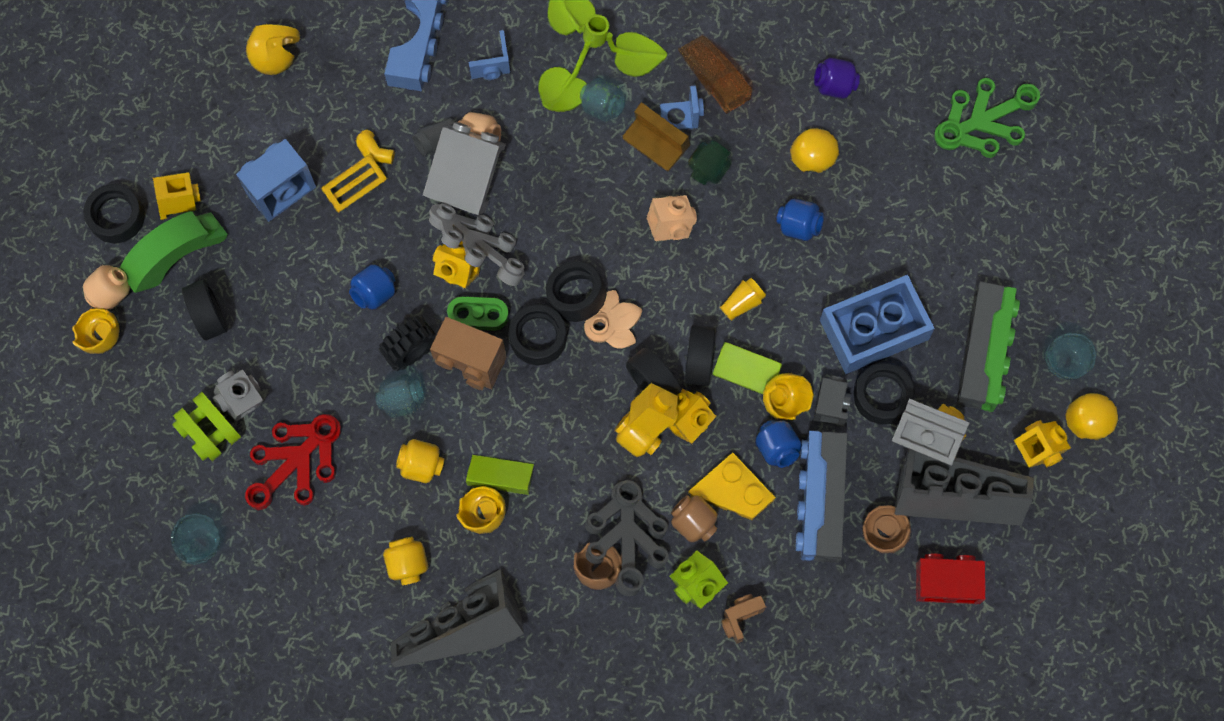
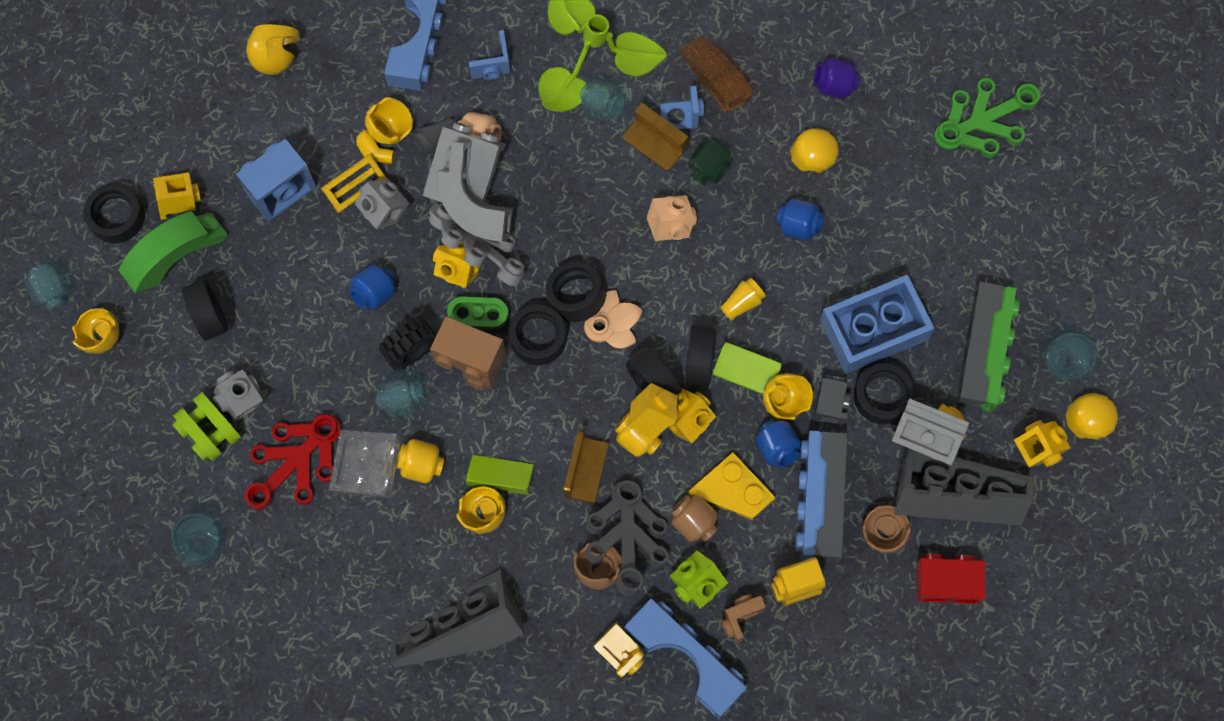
light nougat head [83,265,130,310] -> none
yellow head [383,537,428,585] -> none
none -> clear light blue head [24,263,70,310]
none -> clear plate [329,430,402,498]
none -> light grey brick [354,178,410,229]
none -> yellow hair [365,97,413,145]
none -> light grey arch [437,140,513,242]
none -> pearl gold panel [563,431,609,505]
none -> yellow bracket [594,622,644,678]
none -> medium blue arch [624,599,747,720]
none -> yellow brick [771,557,825,606]

